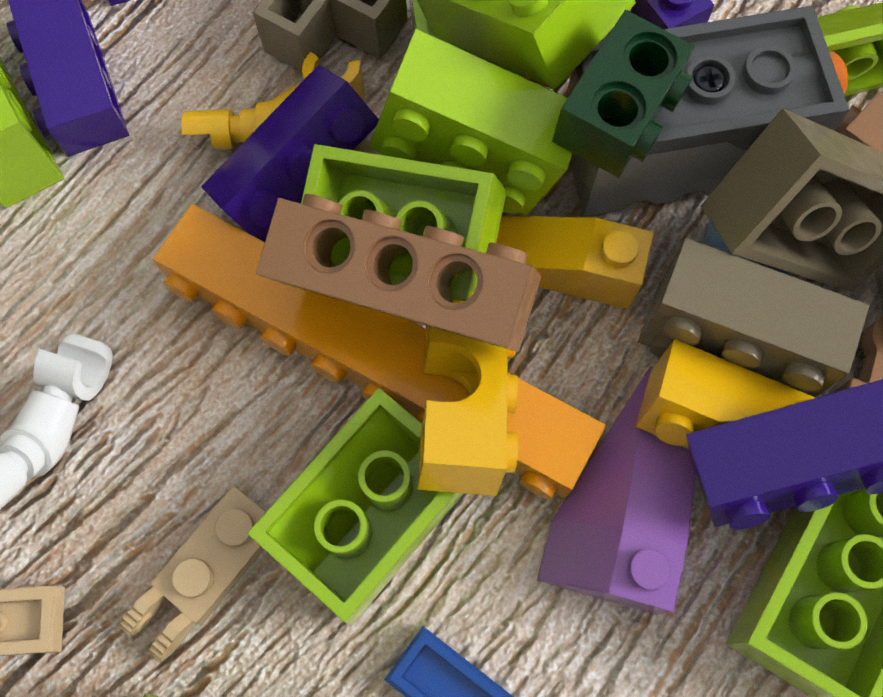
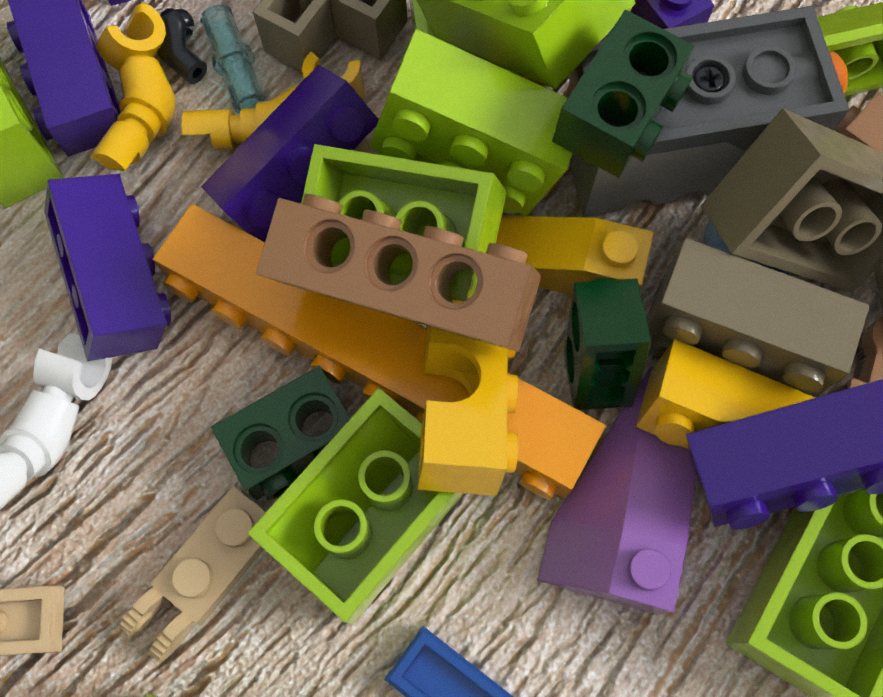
none -> dark purple brick [44,174,171,362]
none -> yellow piece [89,3,177,171]
none -> black arm [157,8,207,84]
none -> clear light blue pin [200,5,267,114]
none -> dark green brick [211,366,350,500]
none -> dark green brick [564,278,651,410]

